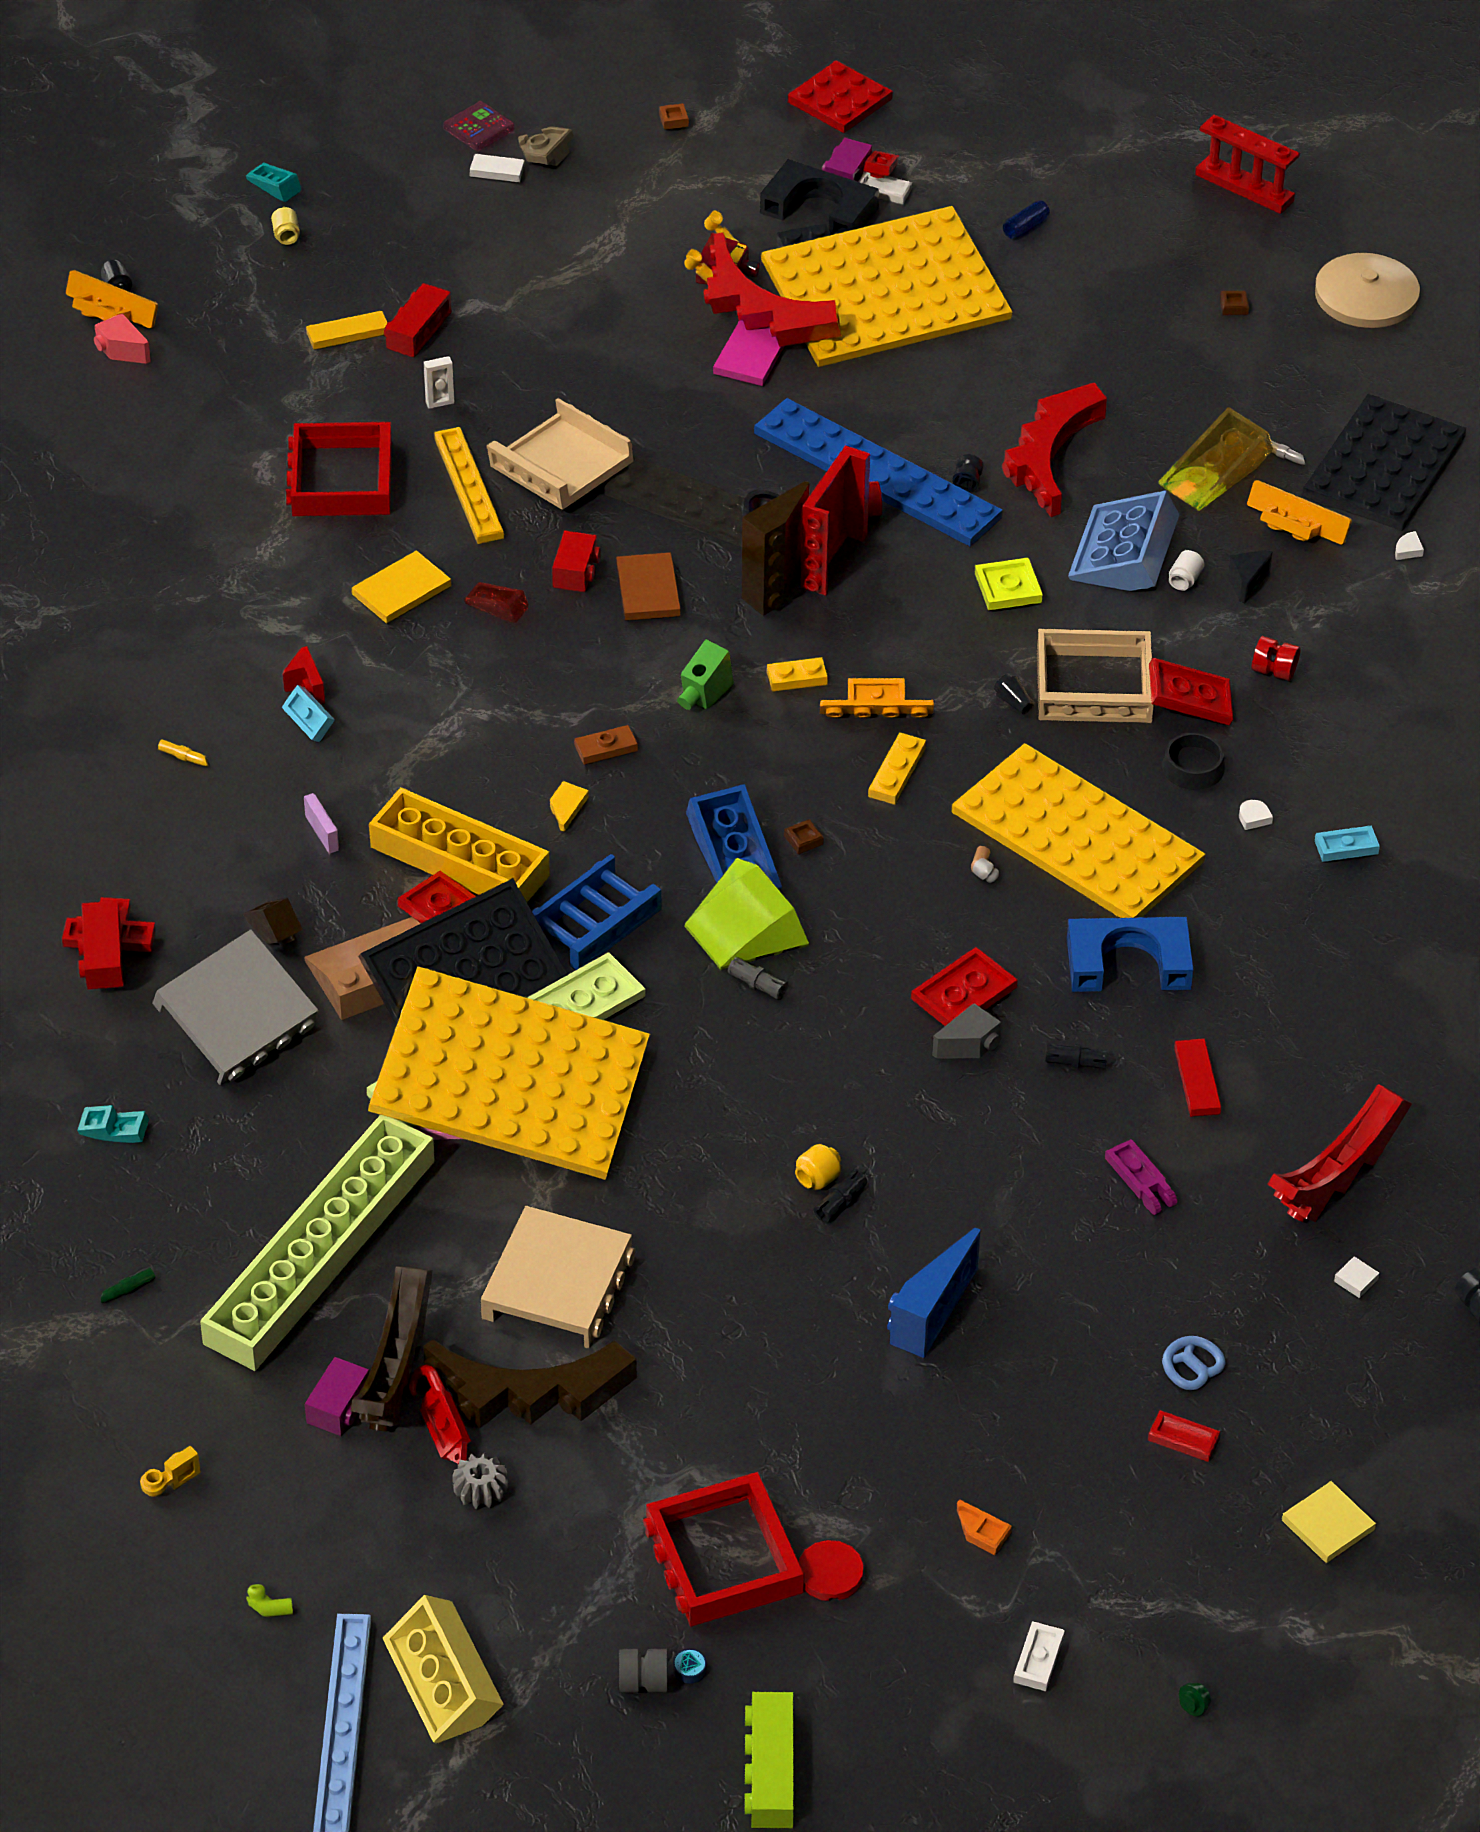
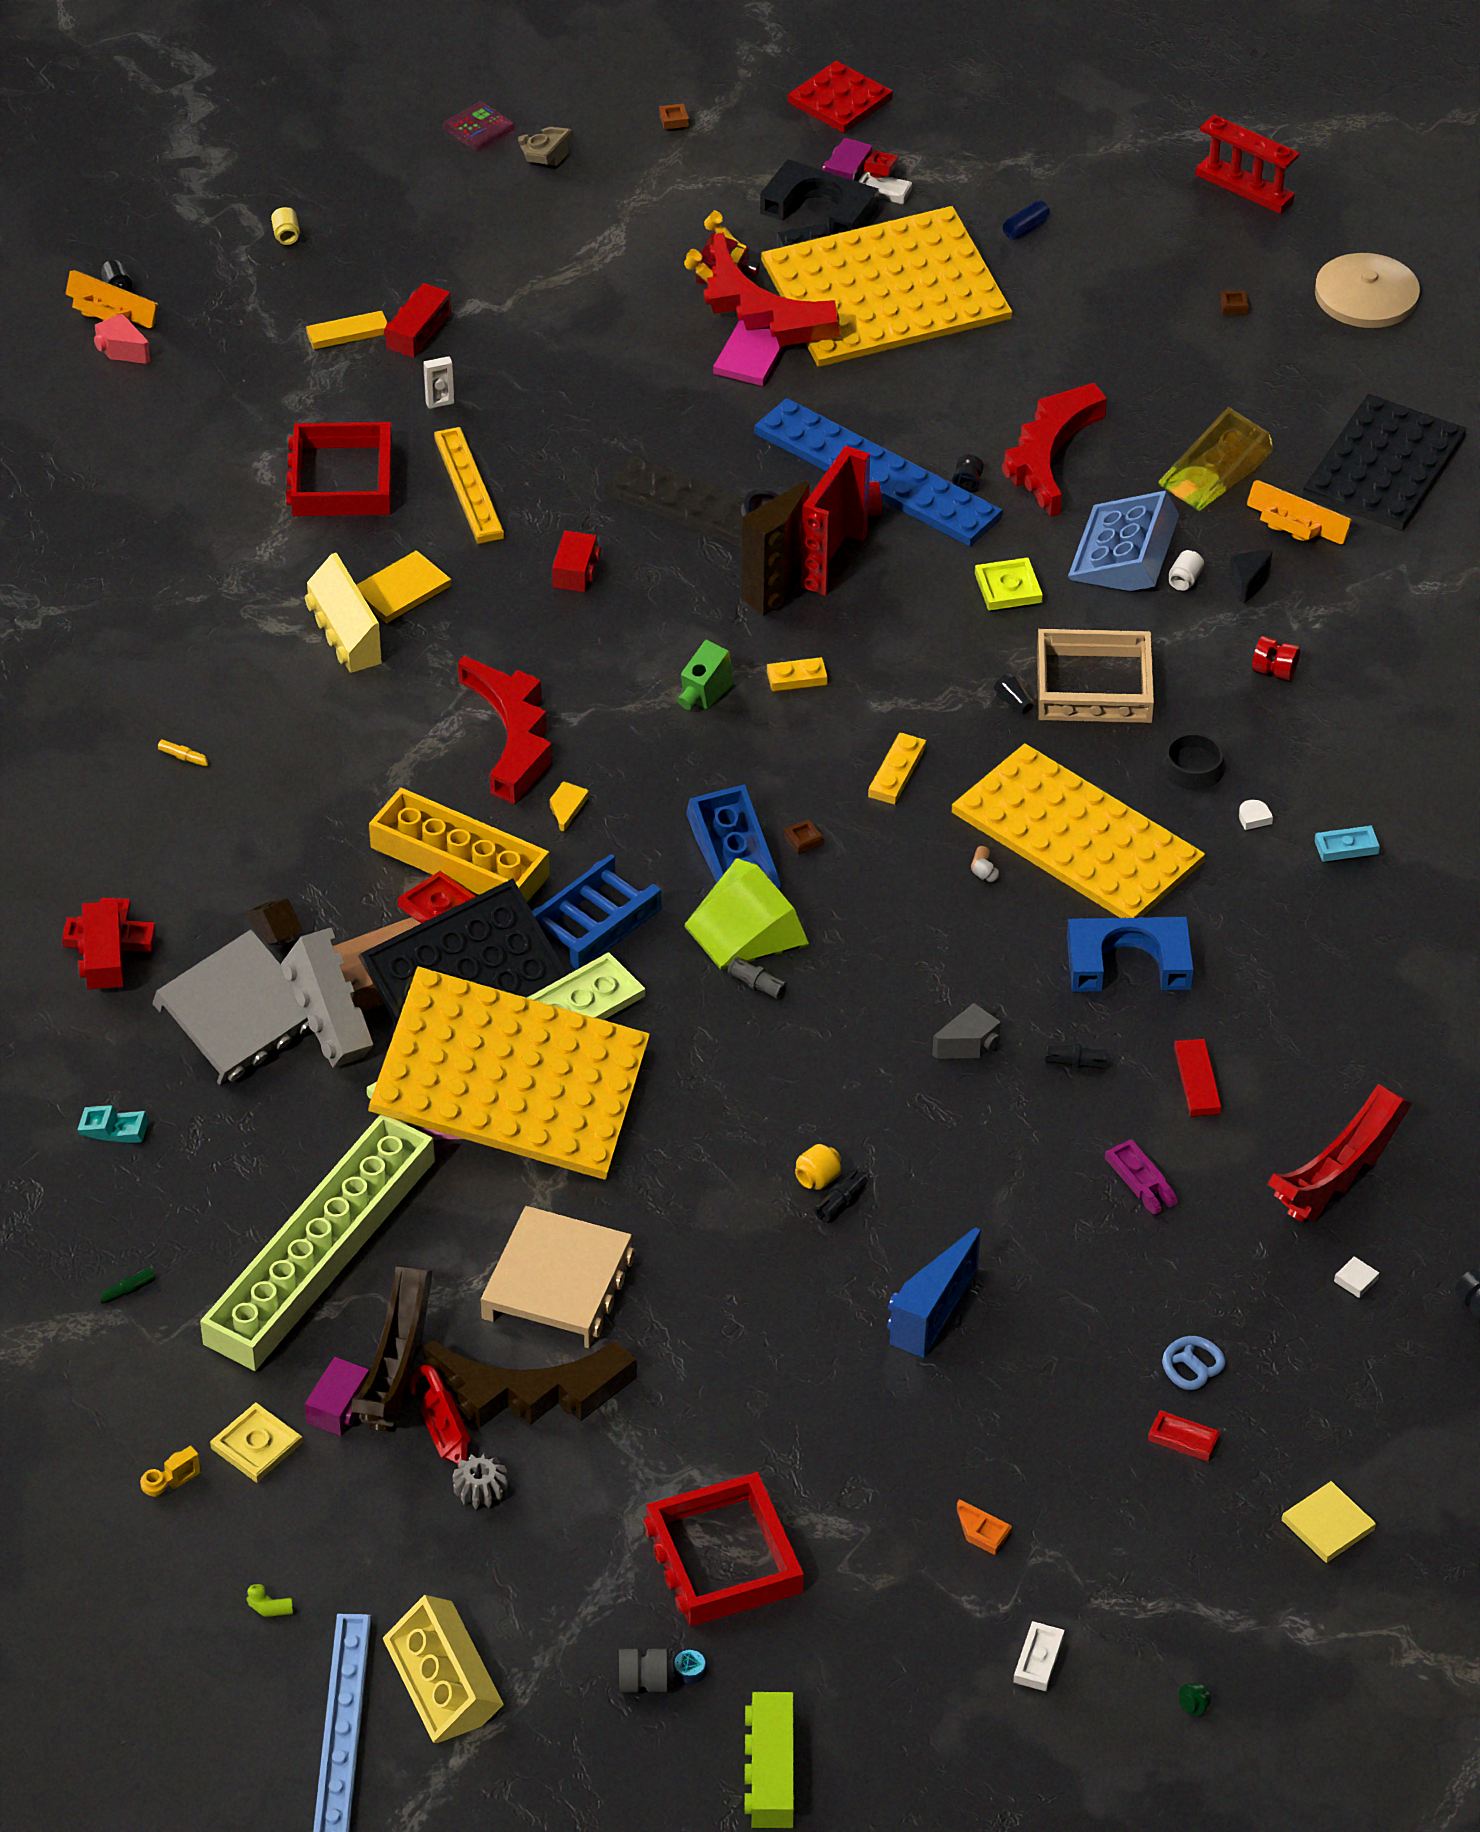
teal slope [246,163,301,202] -> none
medium azure plate [282,685,335,742] -> none
red slope [283,646,325,704] -> none
lavender tile [304,793,339,854] -> none
clear red slope [464,582,528,623] -> none
white tile [470,154,525,182] -> none
tan panel [487,398,634,510] -> none
dark orange plate [574,725,638,765] -> none
dark orange tile [616,552,680,620] -> none
red tile [799,1540,864,1601] -> none
light orange bracket [820,678,934,718] -> none
red plate [911,947,1018,1026] -> none
red tile [1149,658,1233,725] -> none
light grey piece [1258,437,1305,465] -> none
white tile [1395,531,1424,560] -> none
none -> light yellow tile [210,1402,303,1483]
none -> light grey wedge [281,928,374,1068]
none -> light yellow slope [305,553,382,673]
none -> red arch [458,656,552,805]

